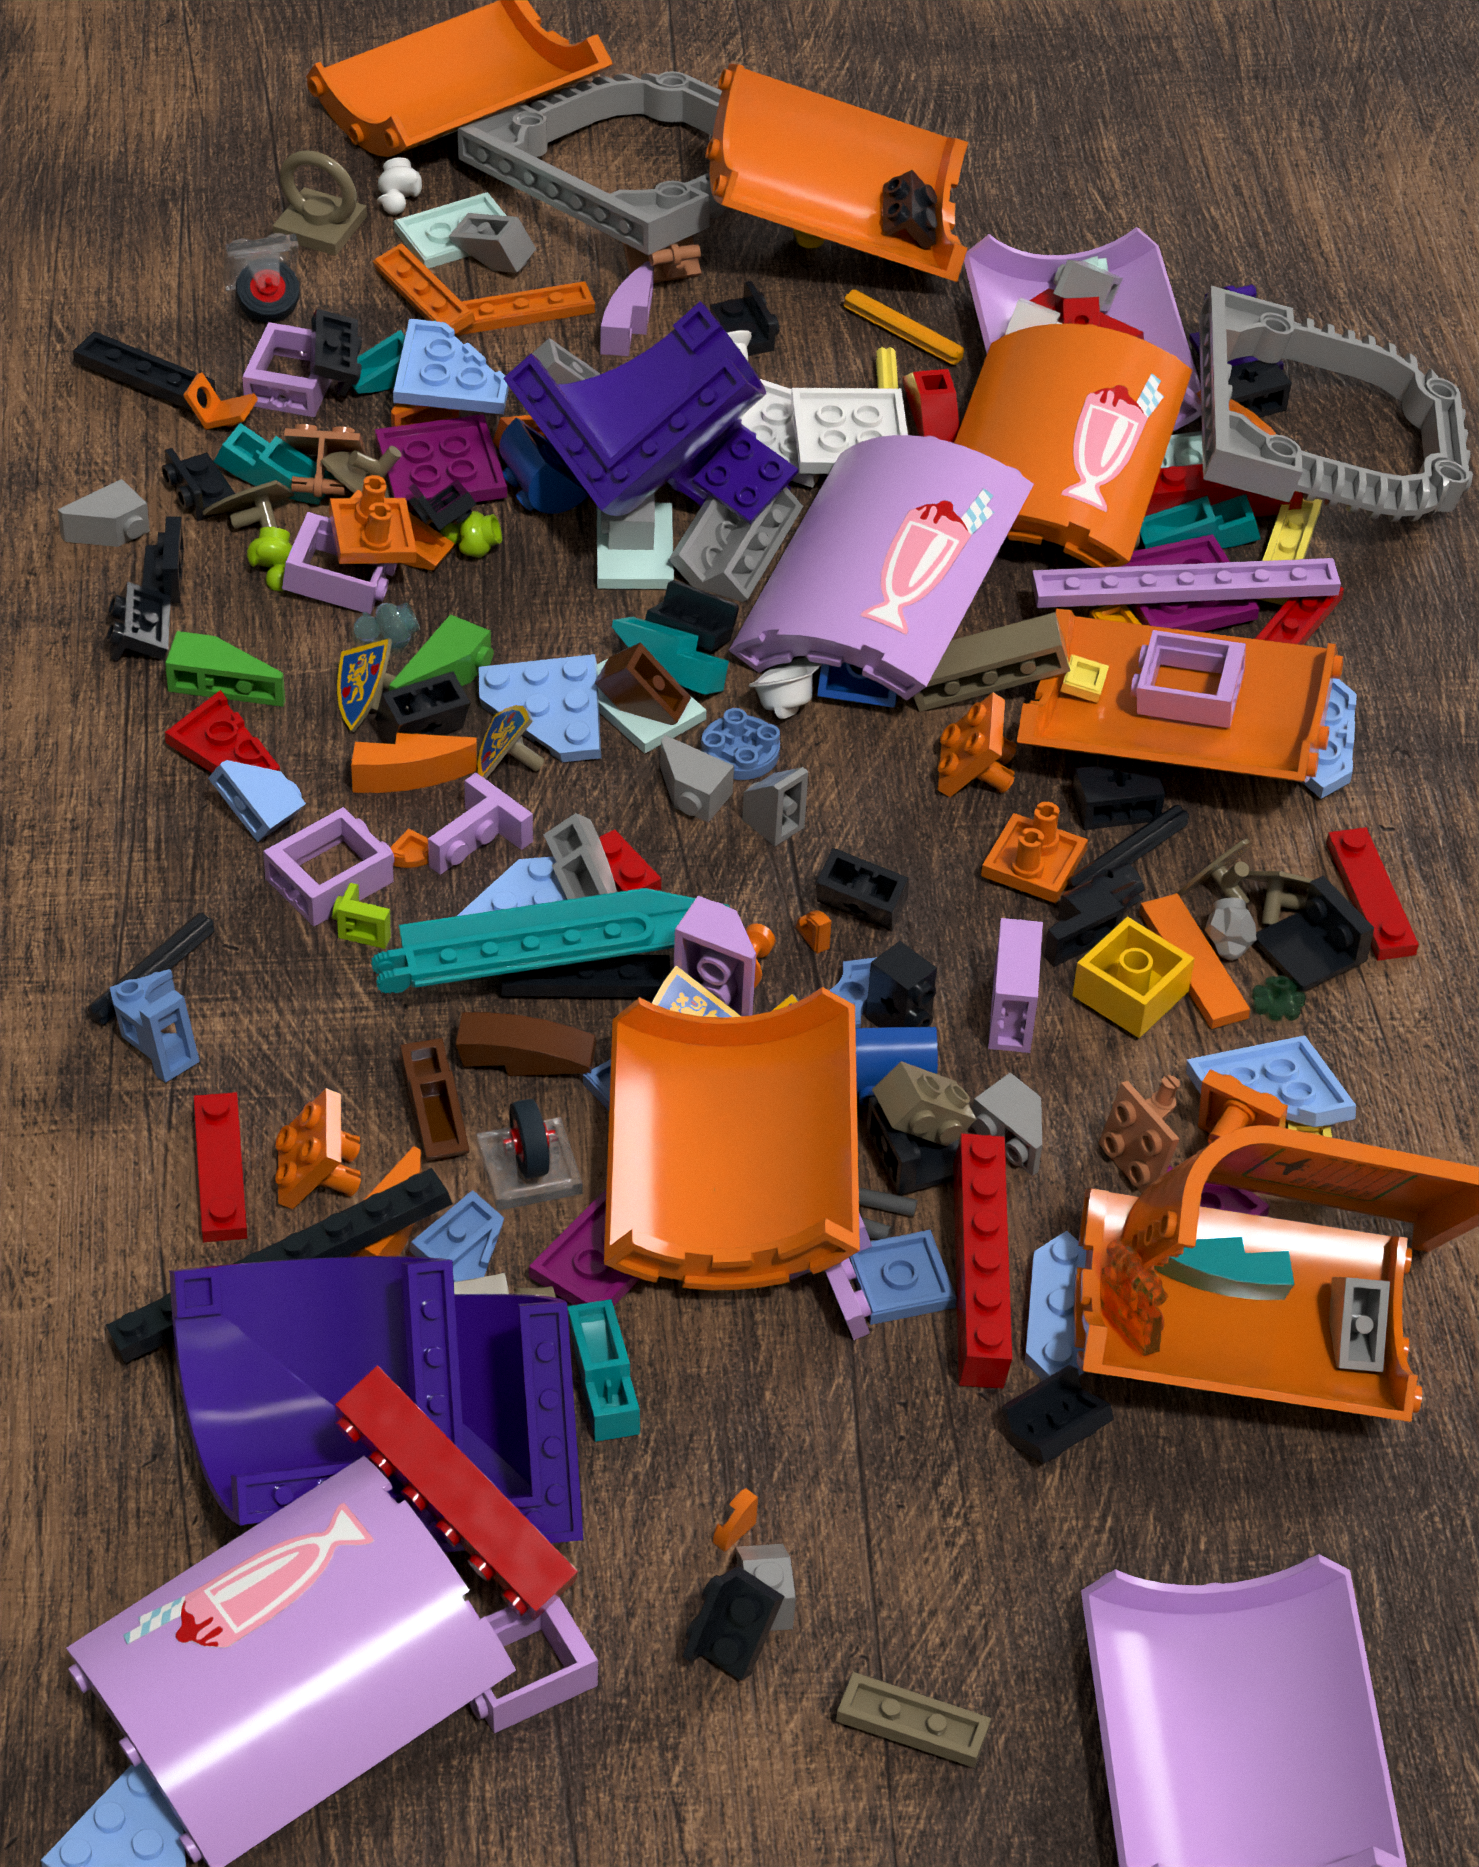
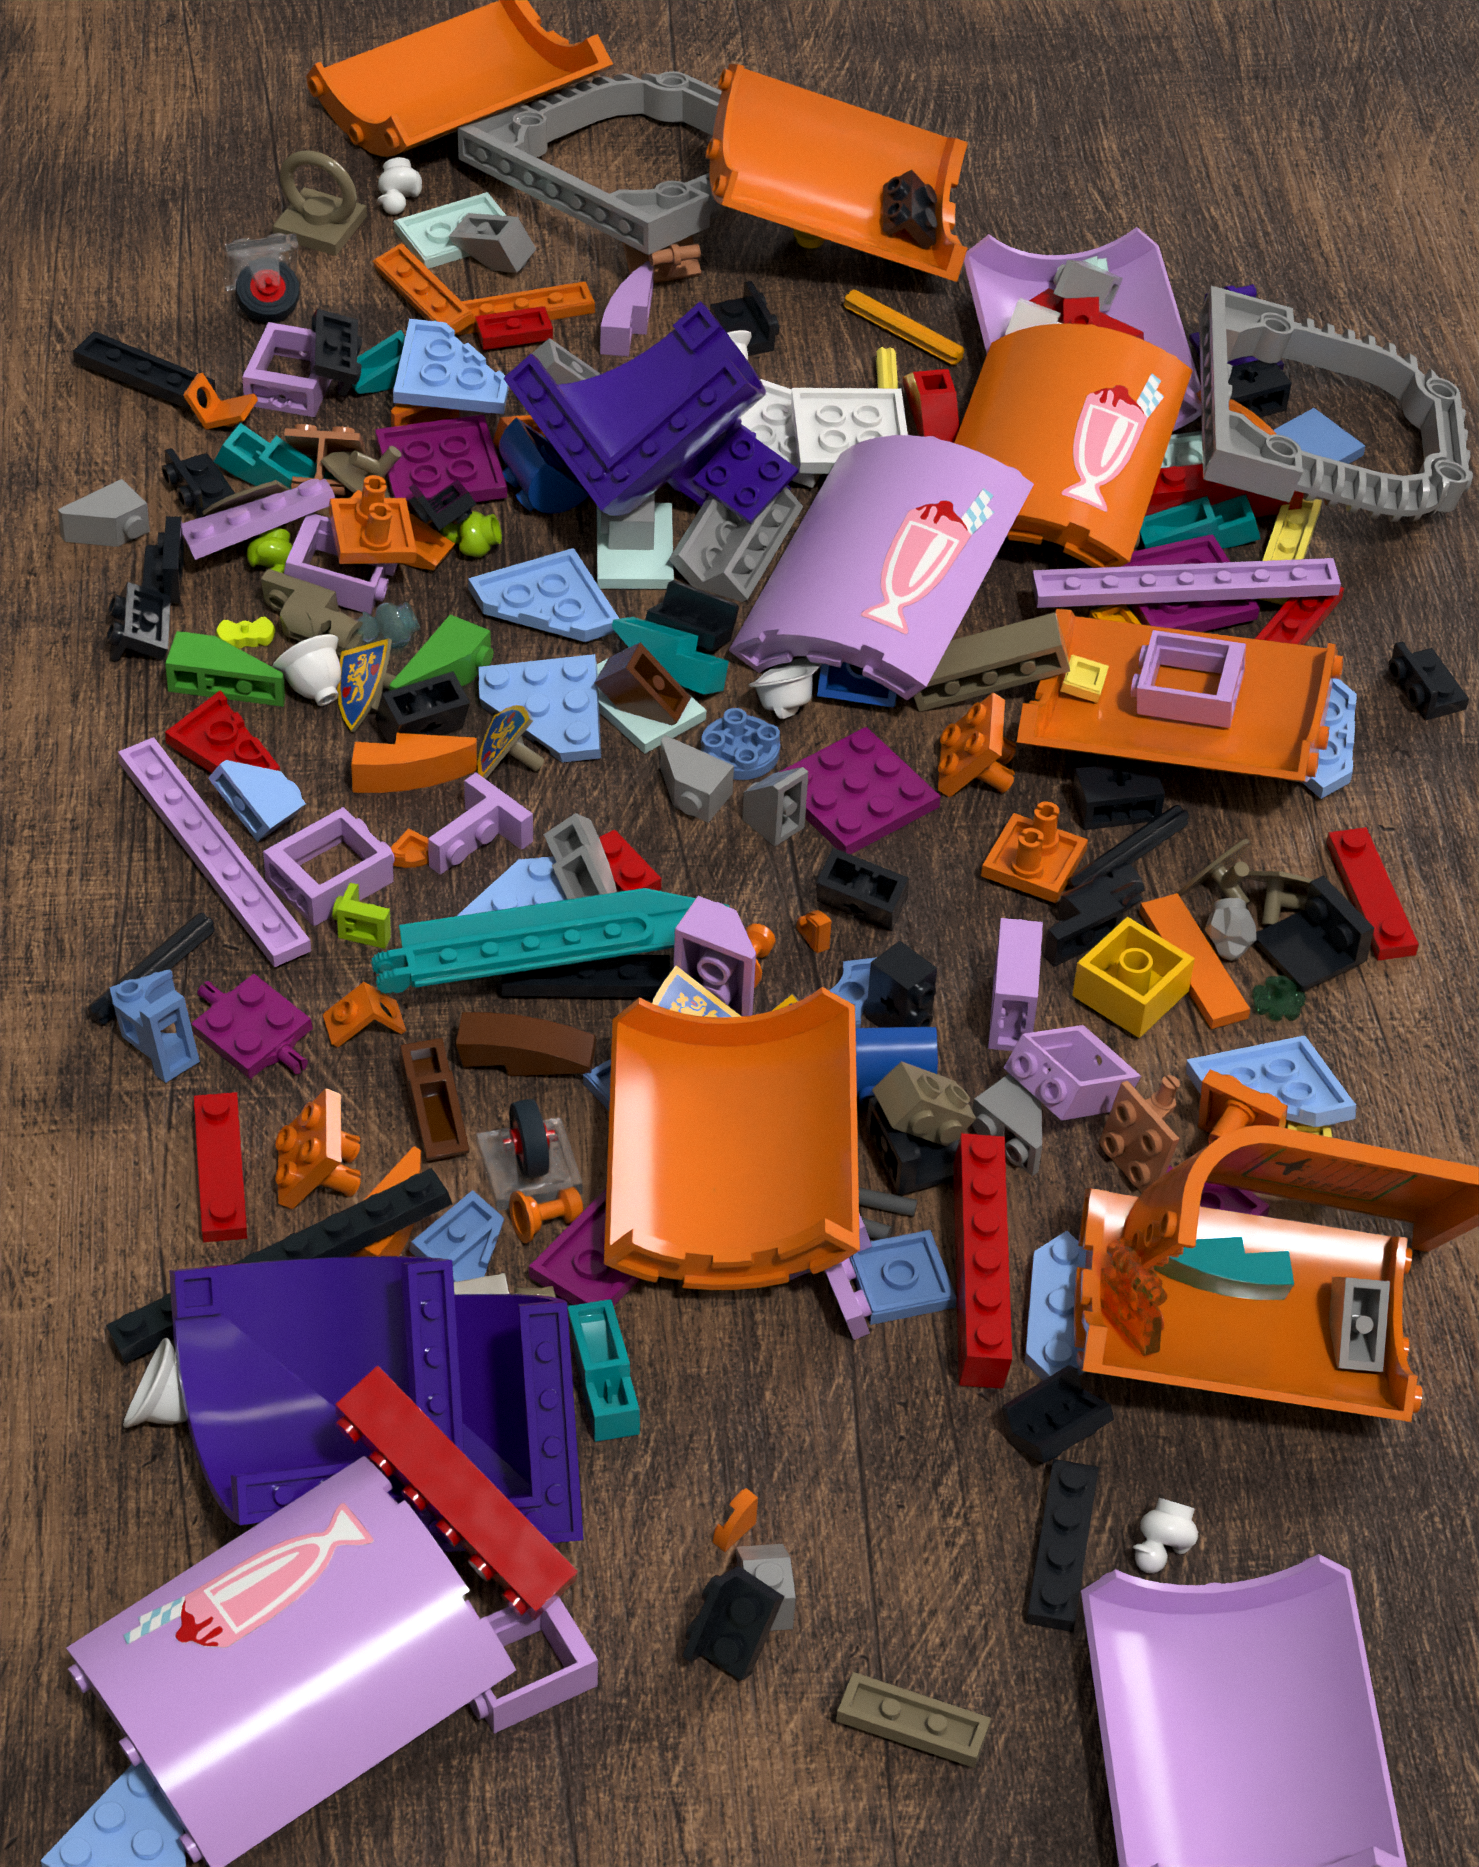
none -> lavender plate [118,737,311,967]
none -> white hat [123,1338,187,1428]
none -> lavender wing [182,479,335,560]
none -> magenta plate [191,973,313,1079]
none -> neon yellow piece [215,617,275,648]
none -> dark tan plate [261,569,365,657]
none -> white hat [272,634,341,706]
none -> orange bracket [323,982,406,1047]
none -> light blue plate [468,548,619,642]
none -> red plate [475,306,553,350]
none -> orange piece [509,1187,584,1243]
none -> magenta plate [779,727,941,854]
none -> lavender window [1004,1025,1141,1121]
none -> black plate [1026,1459,1099,1632]
none -> white animal [1133,1498,1198,1574]
none -> medium blue tile [1273,408,1365,464]
none -> black bracket [1389,641,1469,721]

